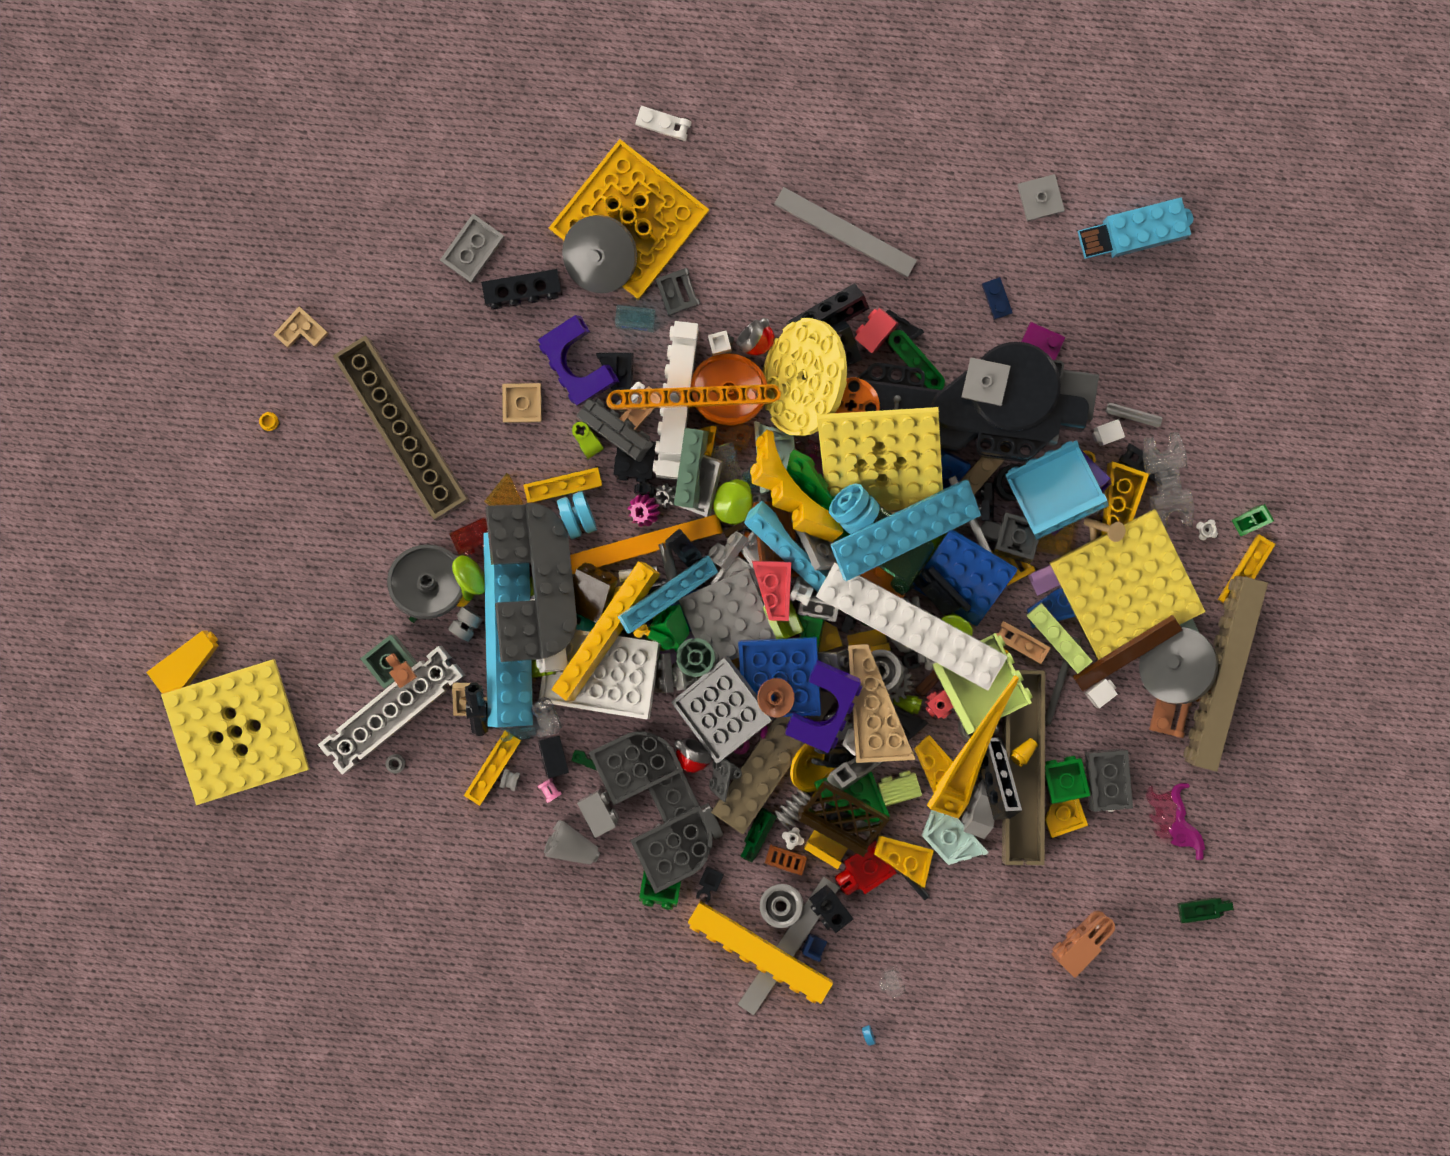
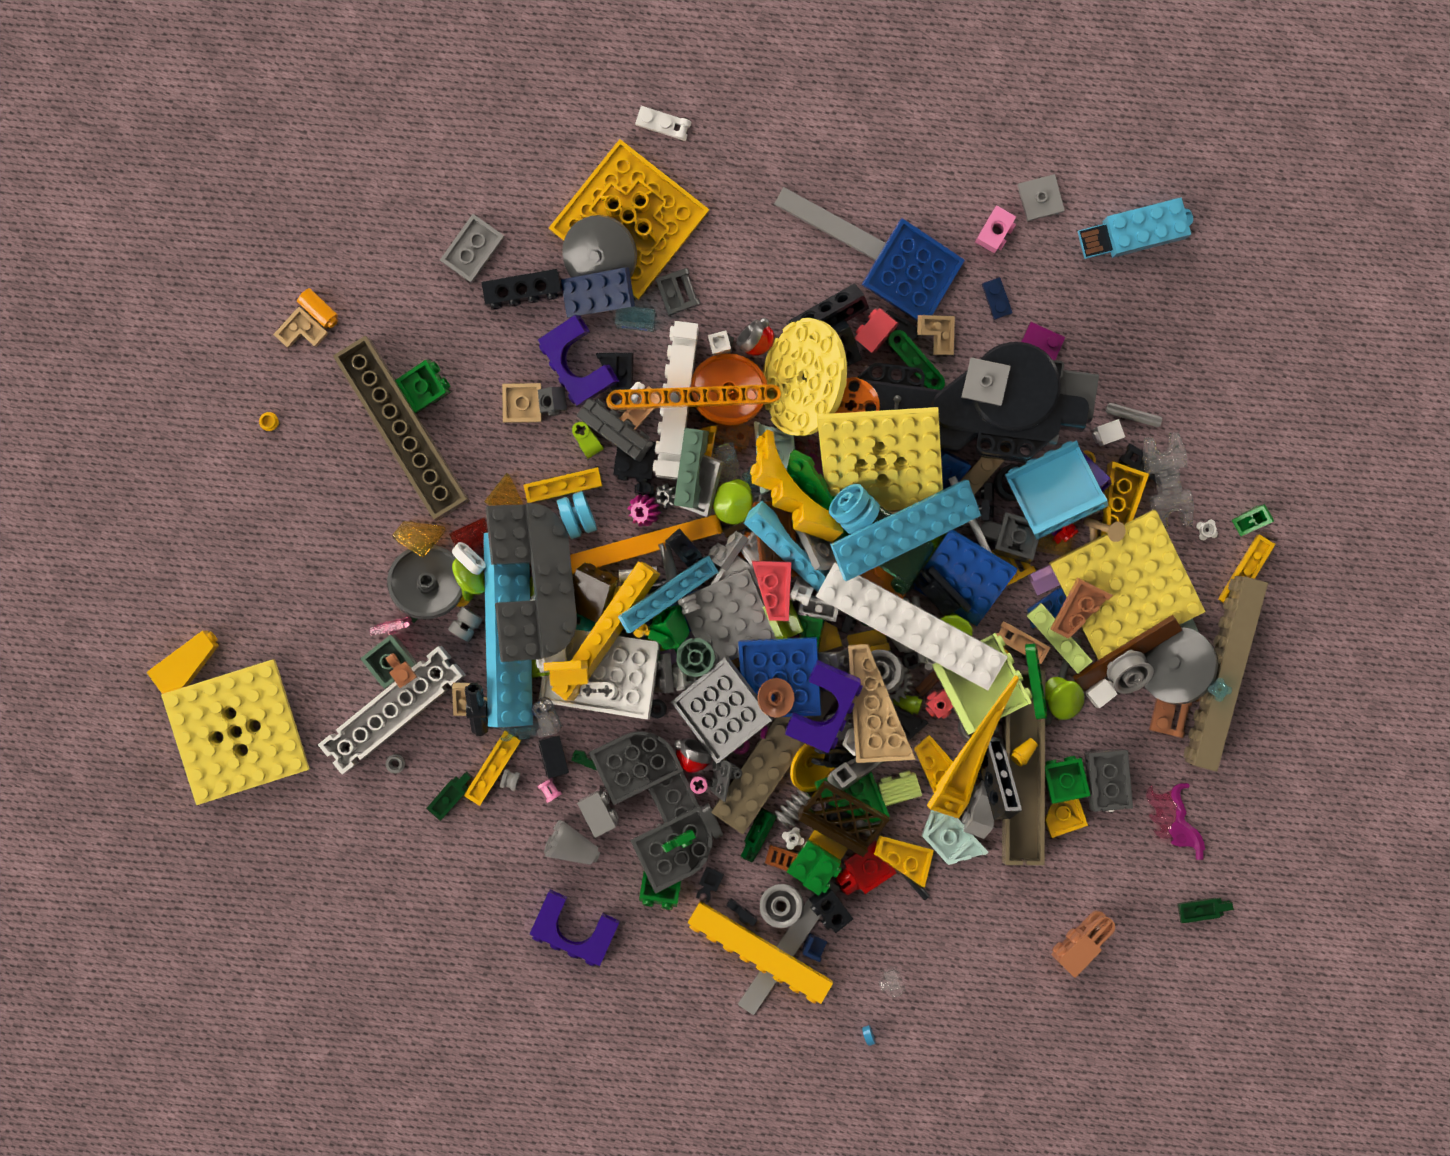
none -> light orange brick [297,288,338,329]
none -> clear pink plate [369,617,413,636]
none -> clear yellow wing [392,521,446,558]
none -> green plate [395,360,451,413]
none -> dark green hinge [426,772,473,821]
none -> white beam [452,542,486,575]
none -> dark purple arch [529,889,620,967]
none -> dark grey brick [538,387,567,416]
none -> yellow panel [543,660,589,686]
none -> dark blue plate [561,267,635,318]
none -> white beam [580,682,618,700]
none -> black plate [650,699,667,719]
none -> green plate [661,830,696,853]
none -> light grey wheel [677,594,701,615]
none -> bright pink bush [690,775,707,794]
none -> black plate [726,898,757,926]
none -> green plate [787,839,842,896]
none -> blue plate [862,218,965,322]
none -> tan plate [917,315,955,355]
none -> bright pink brick [975,205,1016,253]
none -> green beam [1025,643,1047,719]
none -> lime piece [1045,677,1085,720]
none -> nougat wing [1050,577,1113,639]
none -> red plate [1053,523,1079,544]
none -> light grey wheel [1107,650,1154,694]
none -> clear light blue plate [1208,678,1232,702]

